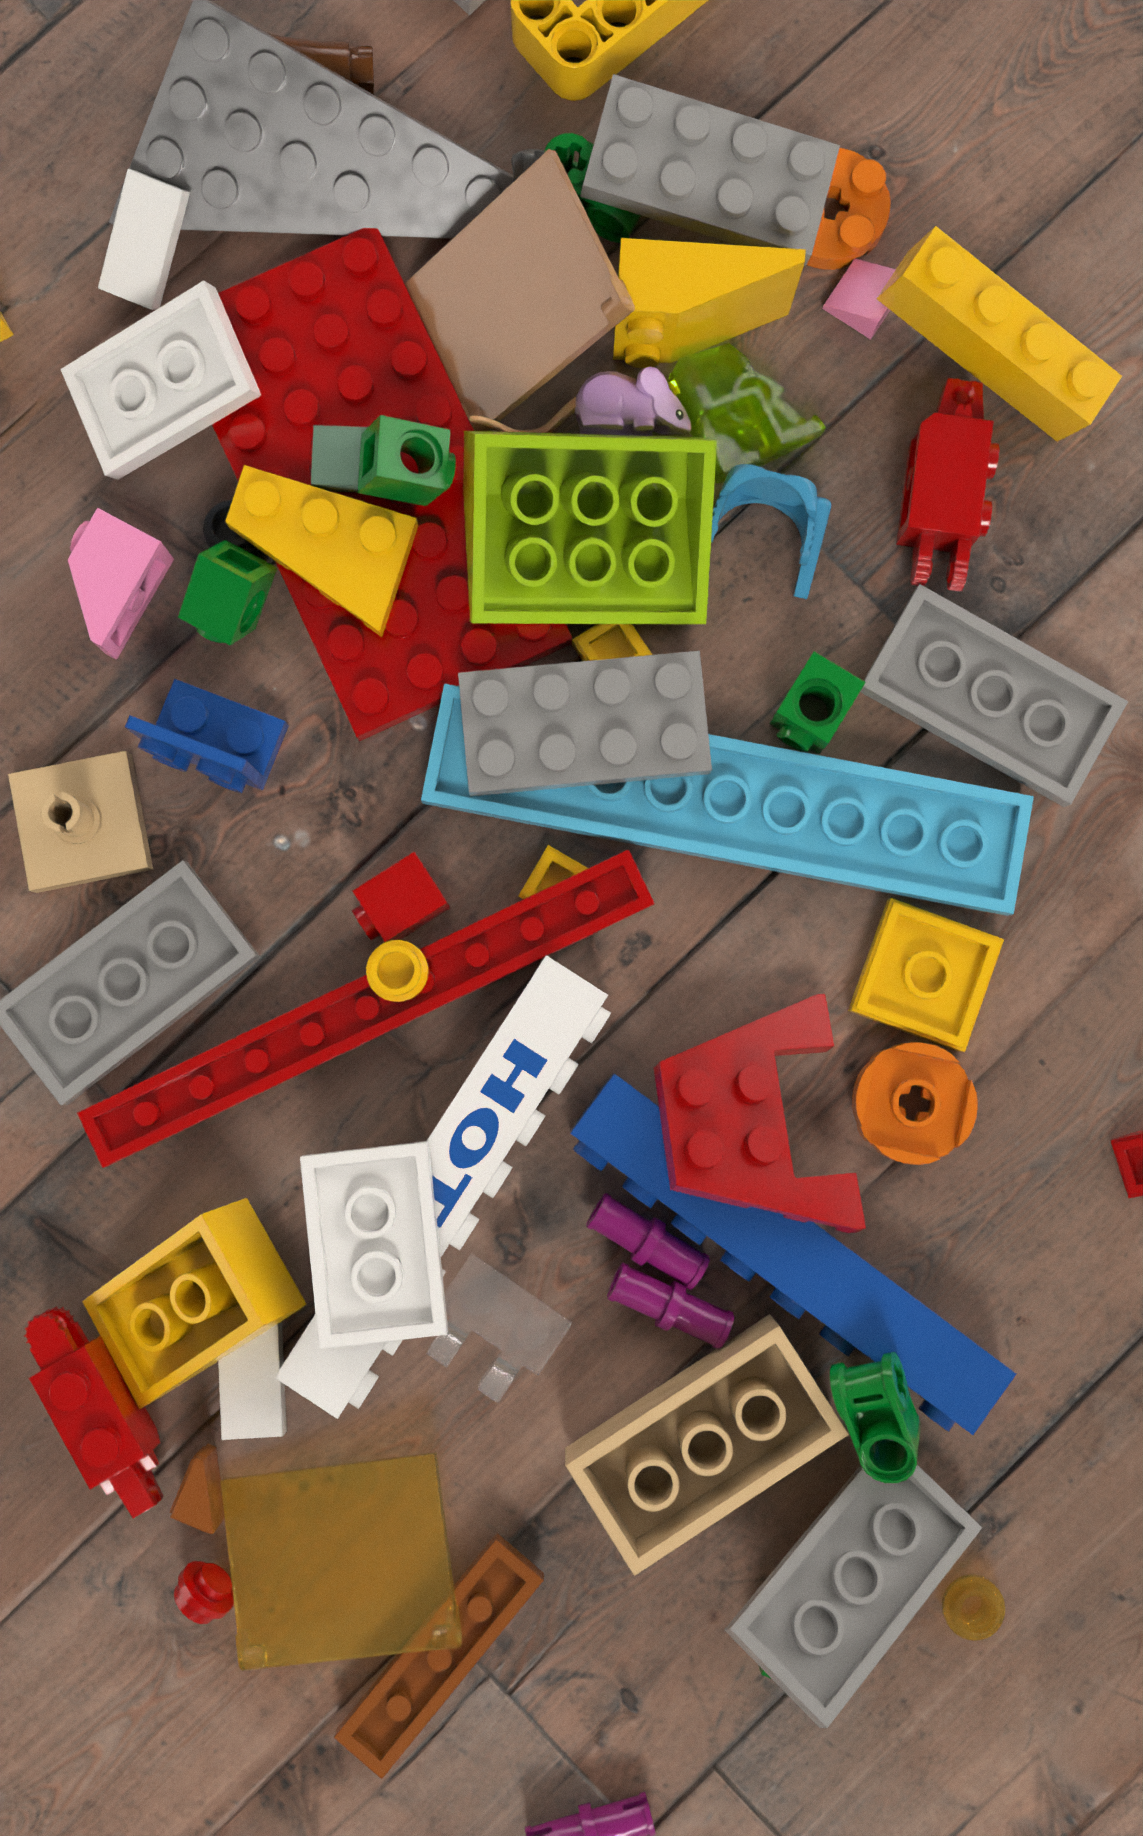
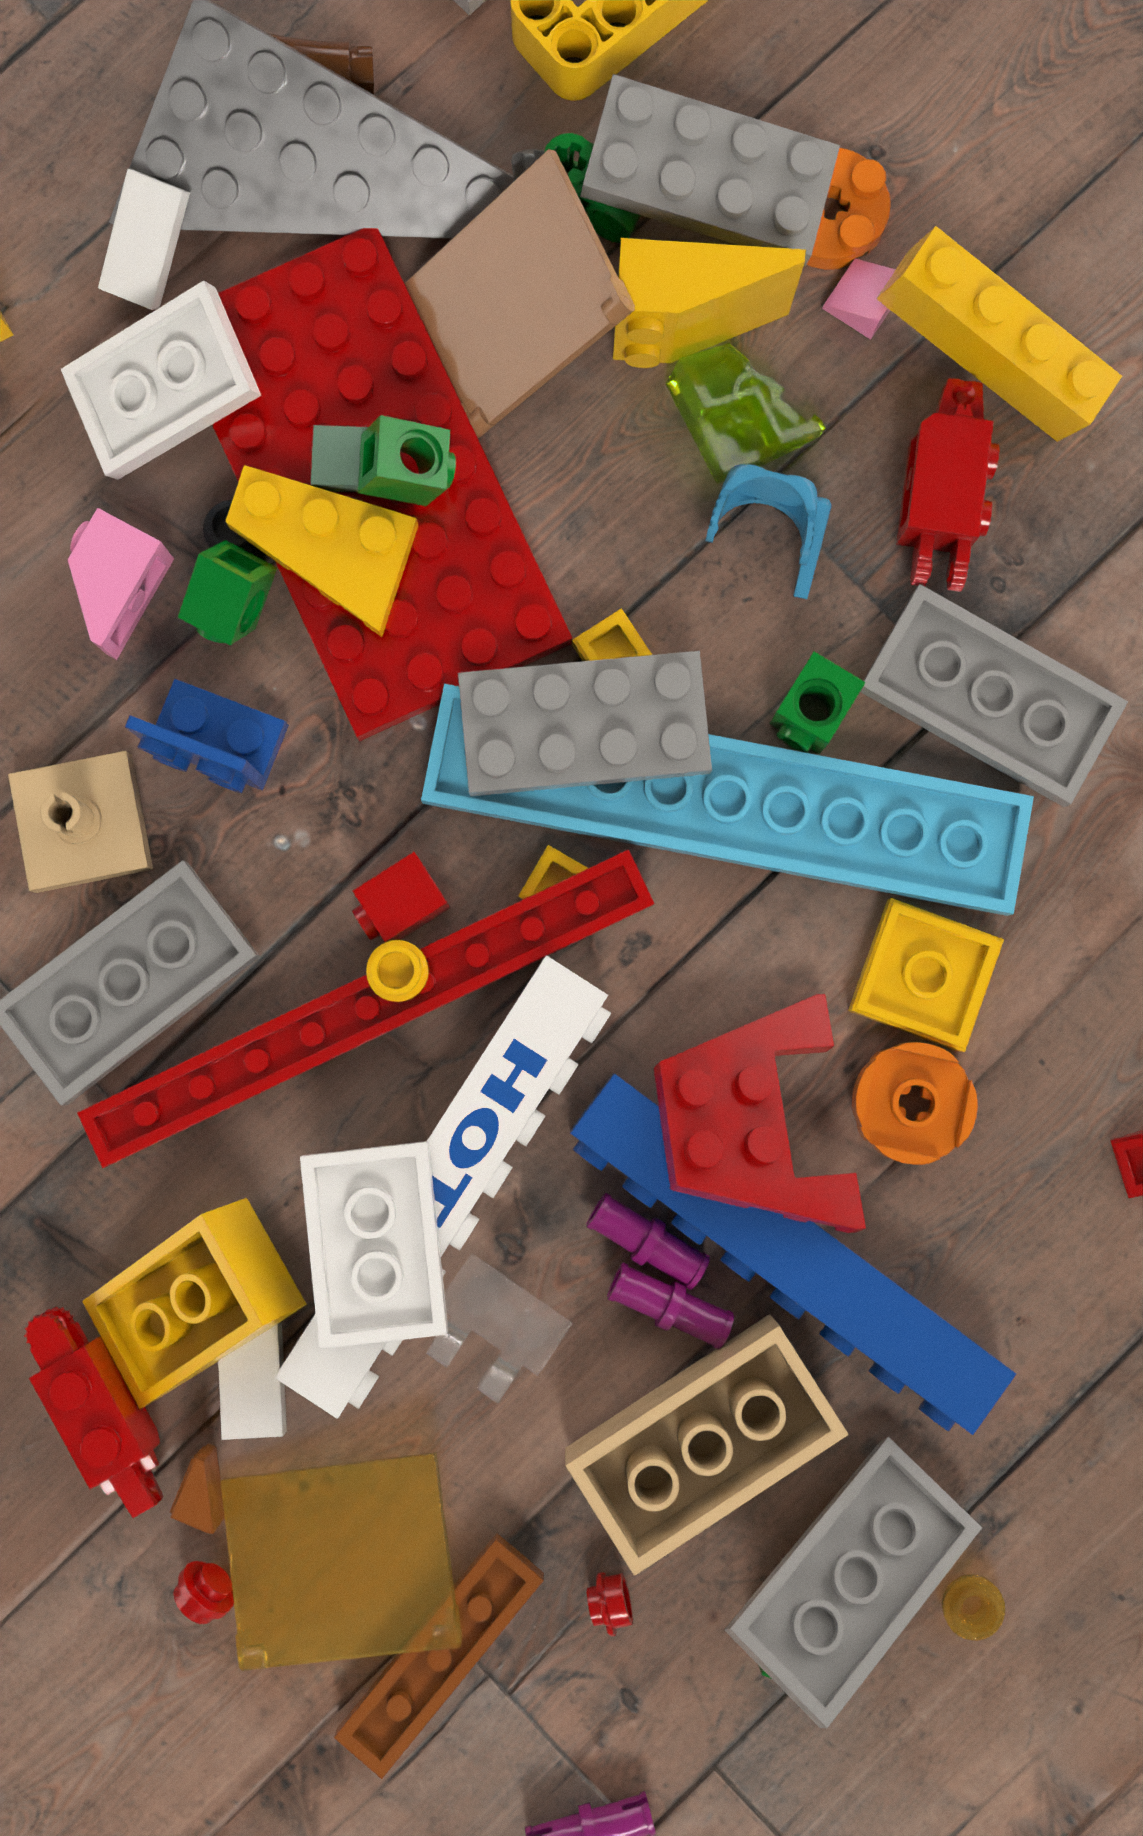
lime slope [463,431,717,624] -> none
lavender animal [470,367,691,436] -> none
green piece [830,1352,920,1483] -> none
none -> red plate [586,1572,633,1637]

